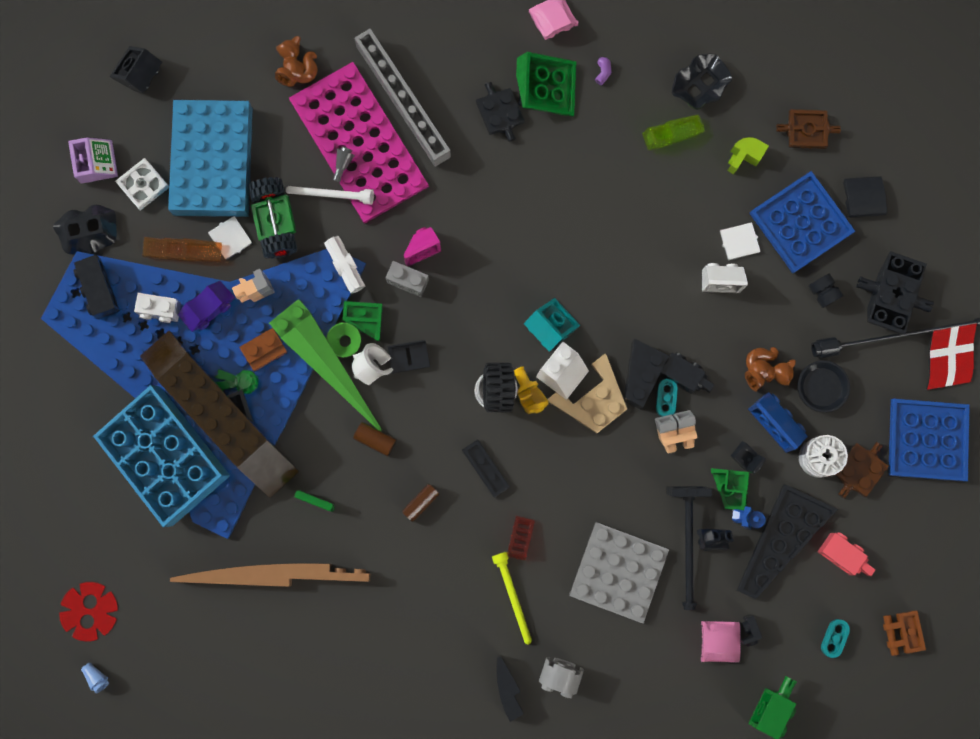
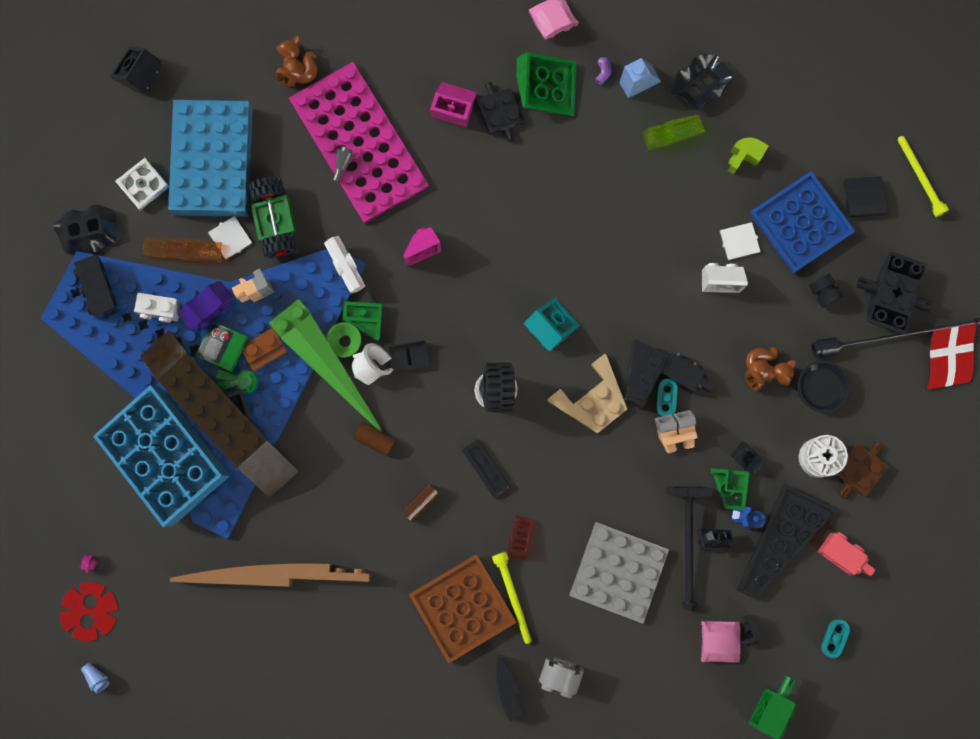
lavender slope [68,137,118,184] -> none
white piece [285,186,374,205] -> none
green tile [294,490,335,512] -> none
light grey brick [354,29,451,167] -> none
light grey brick [386,261,429,297] -> none
yellow piece [514,366,549,414] -> none
white slope [536,342,589,400] -> none
blue slope [748,392,808,453] -> none
reddish brown plate [776,109,841,149] -> none
dark orange plate [883,610,926,656] -> none
blue plate [888,399,970,482] -> none
none -> dark pink plate [81,554,97,573]
none -> slope [196,322,249,372]
none -> dark orange plate [409,554,516,664]
none -> dark pink slope [430,82,477,127]
none -> light blue slope [620,58,661,99]
none -> neon yellow piece [898,136,949,217]

